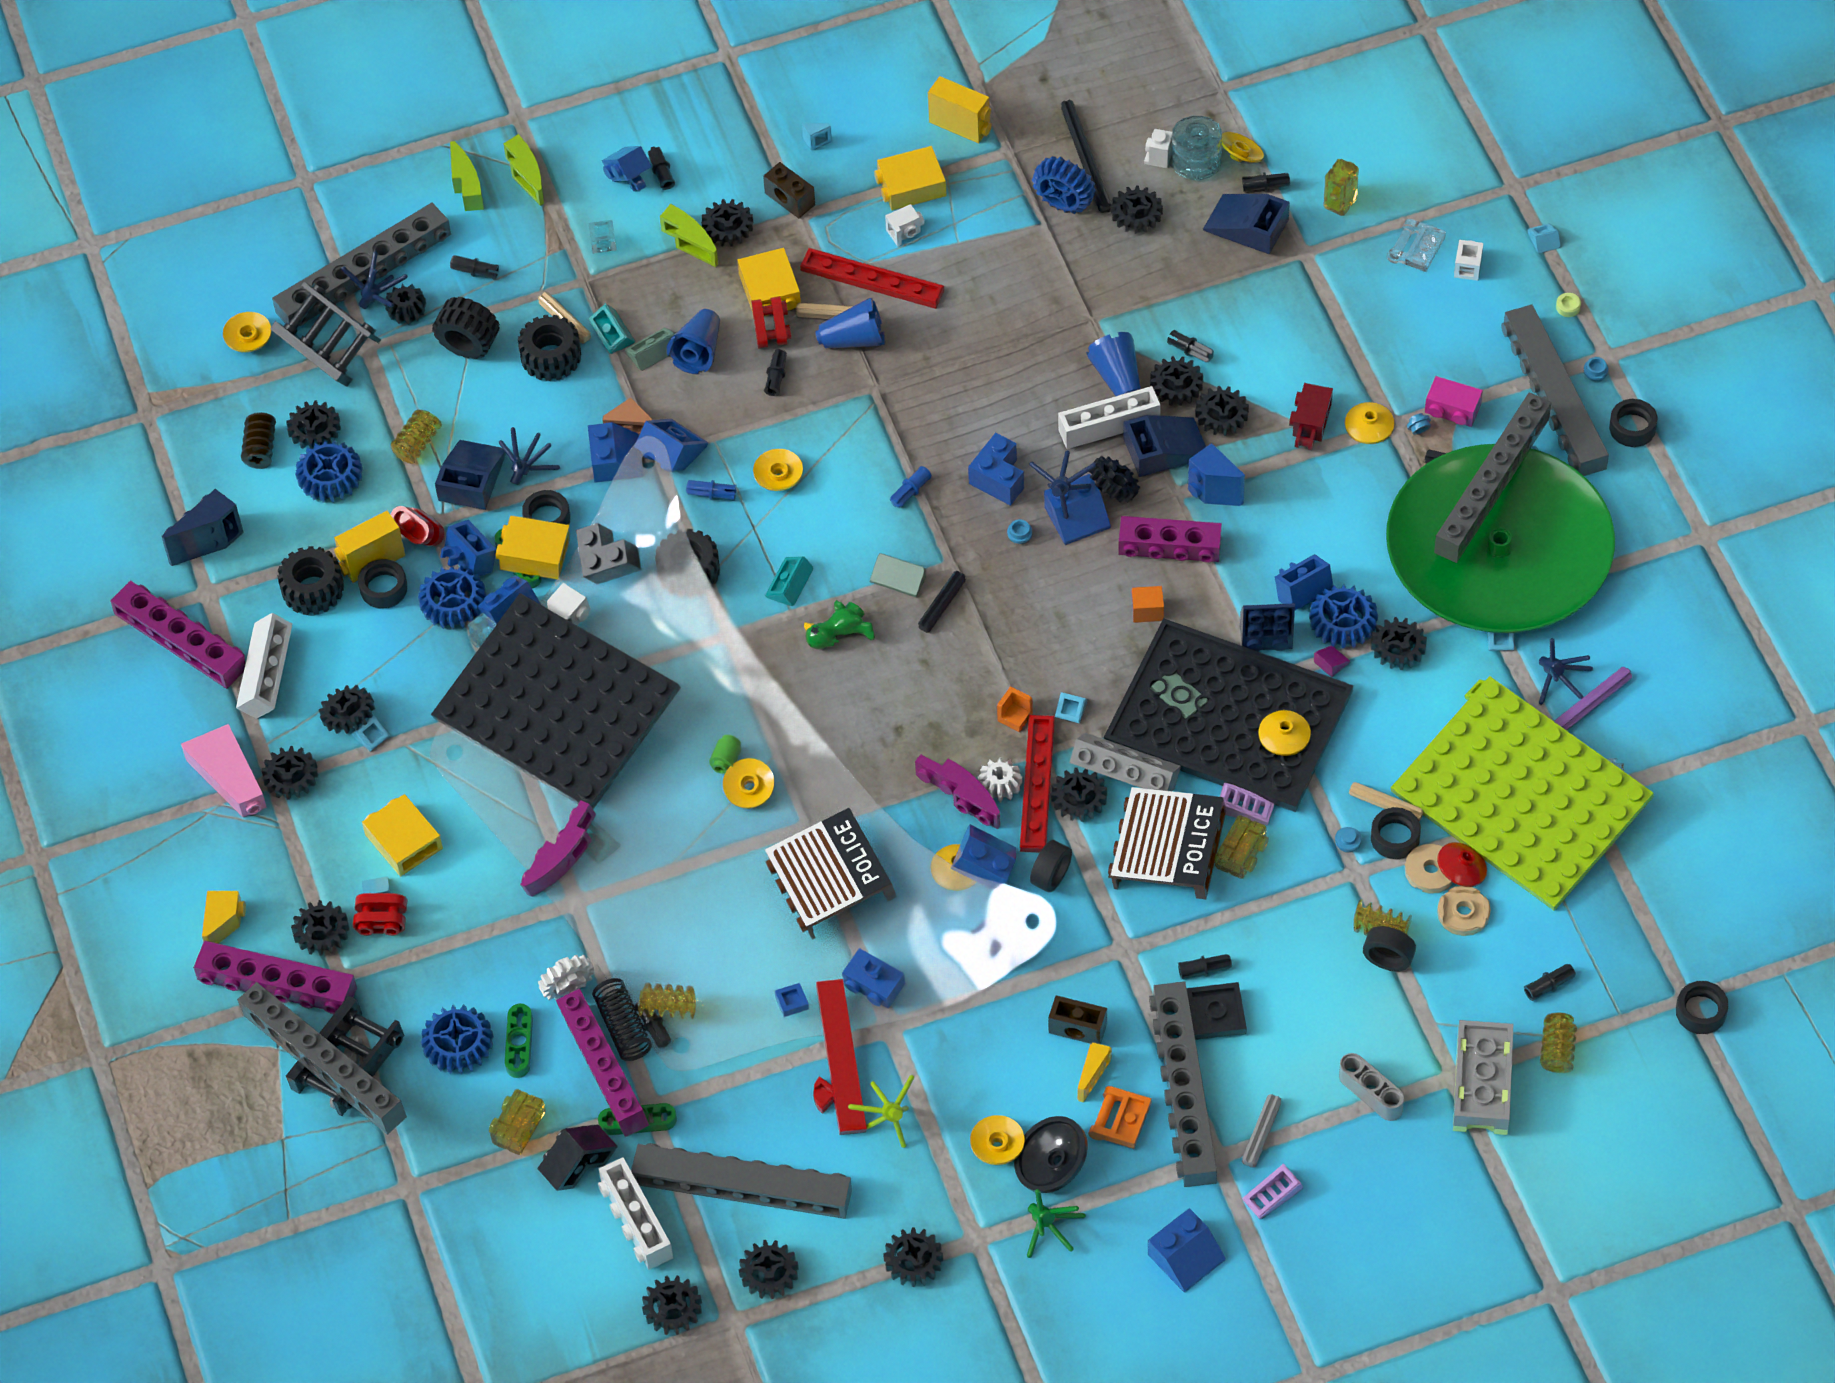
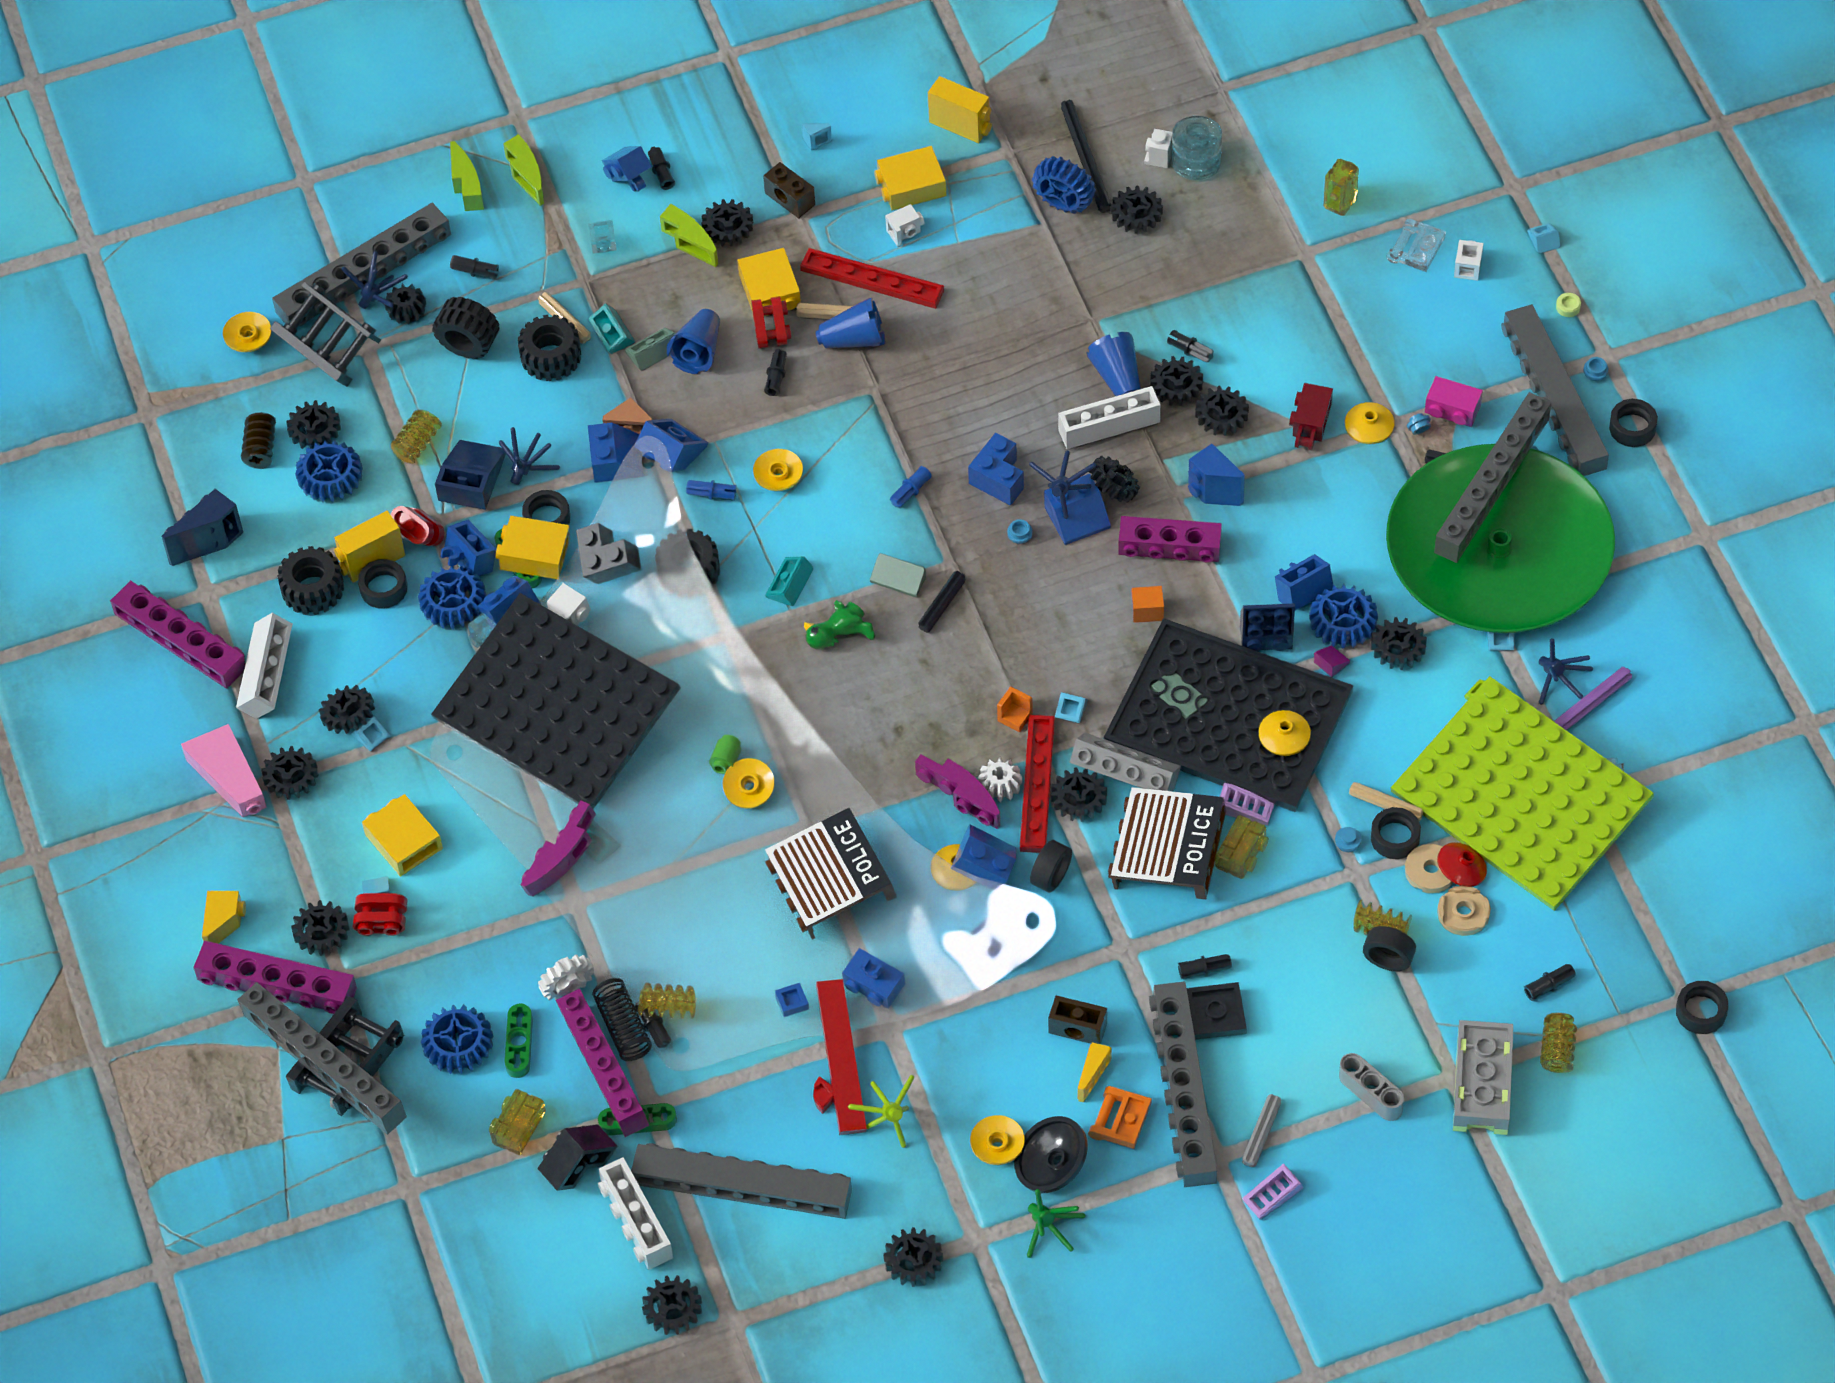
black gear [739,1240,799,1299] -> none
dark blue slope [1123,415,1206,477] -> none
blue slope [1148,1208,1226,1292] -> none
dark blue slope [1203,194,1290,254] -> none
yellow dish [1220,132,1264,163] -> none
black axle [1242,172,1290,192] -> none

